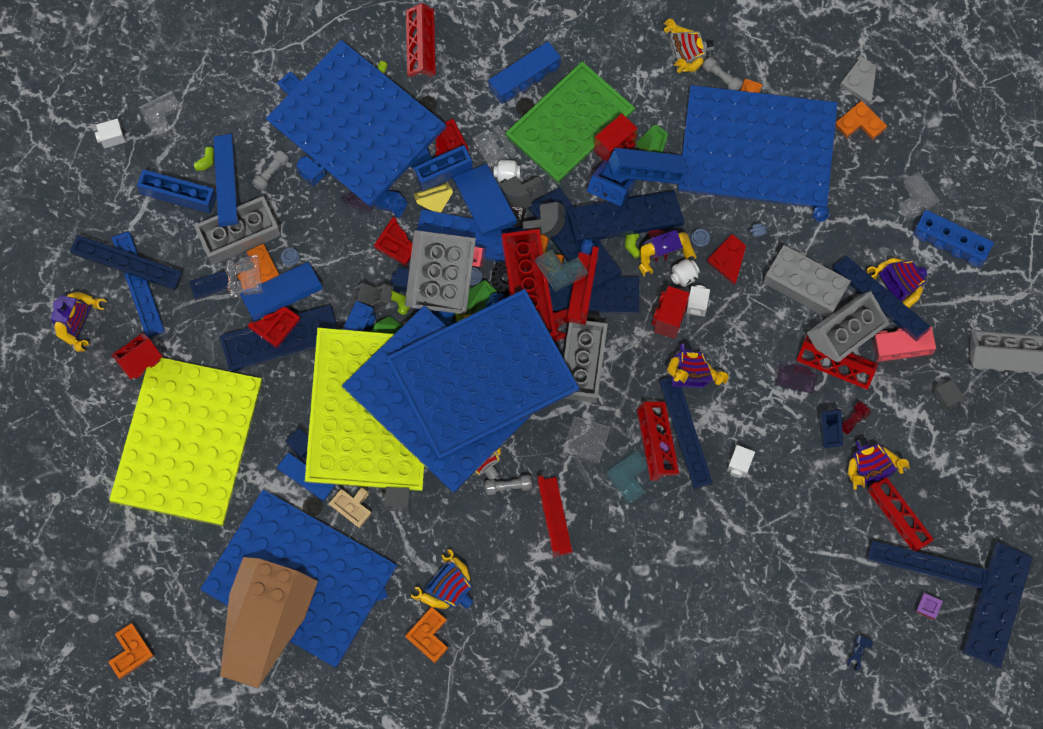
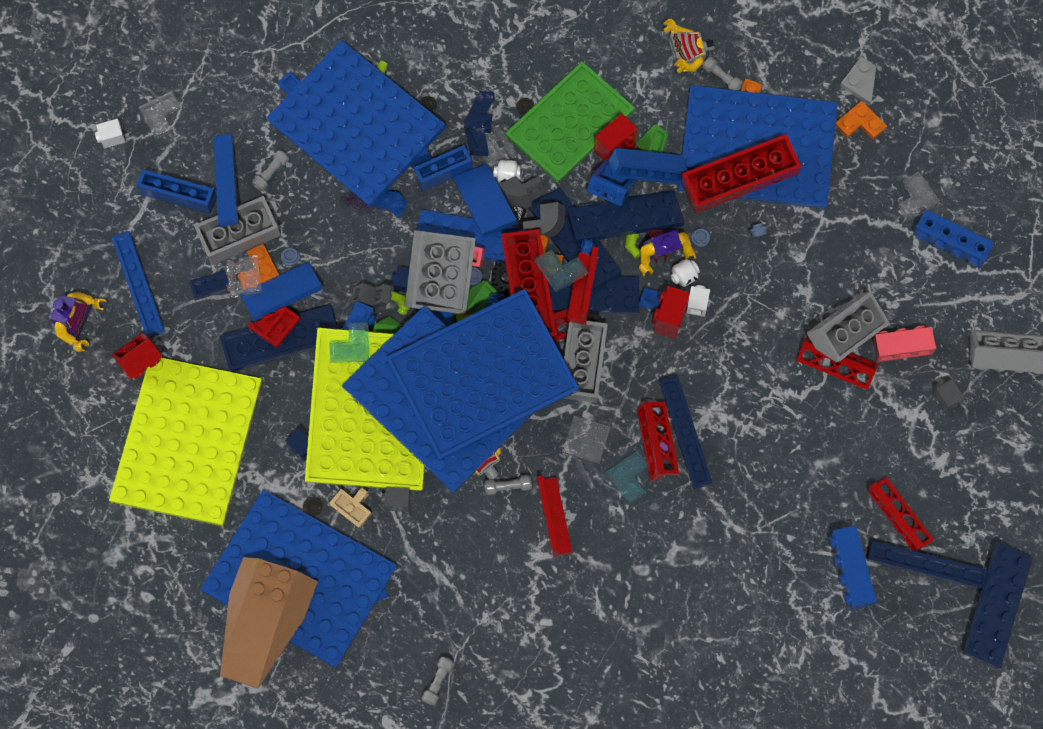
dark blue plate [70,235,182,291] -> none
orange plate [108,623,154,679] -> none
lime arm [194,147,214,171] -> none
blue tile [277,452,336,502] -> none
blue brick [296,156,327,187] -> none
red wing [374,217,413,266] -> none
orange plate [405,607,448,664] -> none
red fence [406,3,436,77] -> none
torso [411,549,474,609] -> none
light yellow slope [413,183,453,213] -> none
red wing [436,119,469,157] -> none
blue brick [488,42,561,104] -> none
torso [667,343,729,388] -> none
red wing [707,234,746,285] -> none
white brick [727,445,755,478] -> none
light grey brick [764,245,851,318] -> none
clear purple slope [775,363,818,394] -> none
blue plate [812,206,830,222] -> none
dark blue slope [819,409,843,448] -> none
dark blue plate [833,256,930,341] -> none
dark red piece [842,401,871,435] -> none
dark blue piece [846,635,874,671] -> none
torso [848,438,910,490] -> none
torso [867,258,927,308] -> none
medium lavender plate [916,593,943,620] -> none
none -> clear light blue plate [329,322,369,363]
none -> light grey piece [421,657,454,706]
none -> dark blue plate [464,91,495,157]
none -> blue plate [638,287,662,311]
none -> red brick [681,134,801,214]
none -> blue brick [829,526,877,610]

